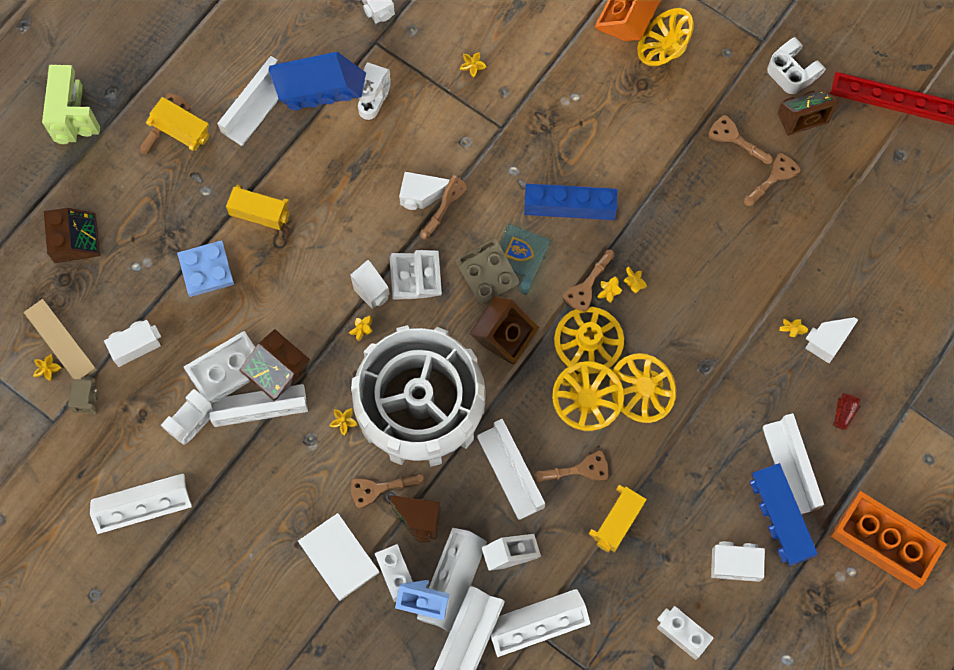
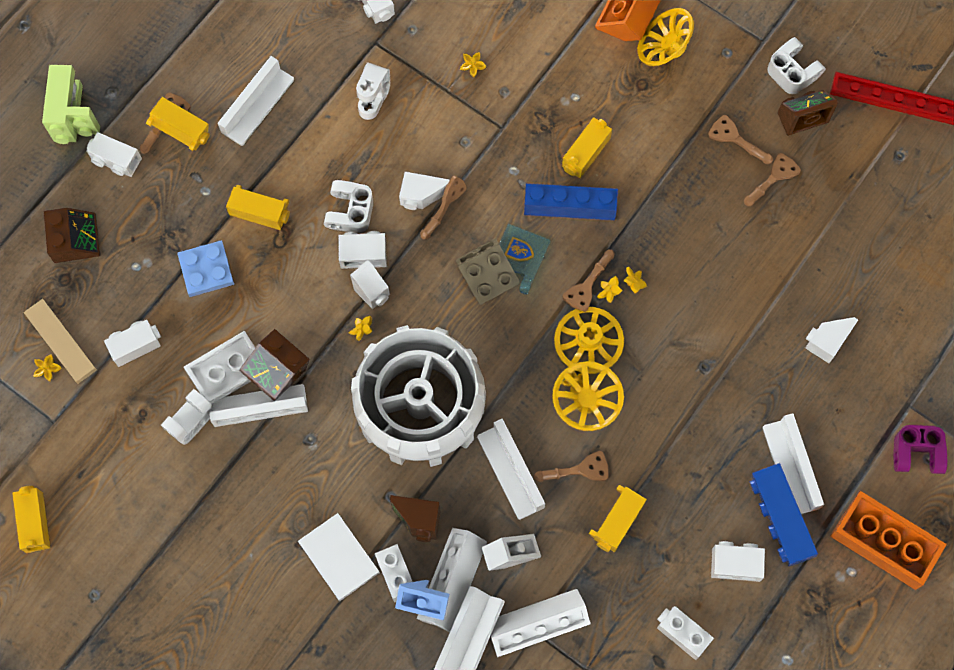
dark tan brick [68,377,99,415] -> none
white panel [90,474,192,534] -> none
blue slope [268,52,366,110] -> none
yellow plant [330,408,358,436] -> none
medium nougat piece [351,474,425,509] -> none
white slope [389,250,442,299] -> none
reddish brown slope [470,296,539,365] -> none
yellow wheel [610,353,677,423] -> none
yellow plant [779,318,808,337] -> none
clear red cone [833,393,861,430] -> none
none -> yellow brick [12,486,50,553]
none -> white brick [87,132,142,177]
none -> white piece [324,180,373,233]
none -> white brick [339,231,387,269]
none -> yellow brick [562,117,612,179]
none -> magenta piece [893,425,947,474]

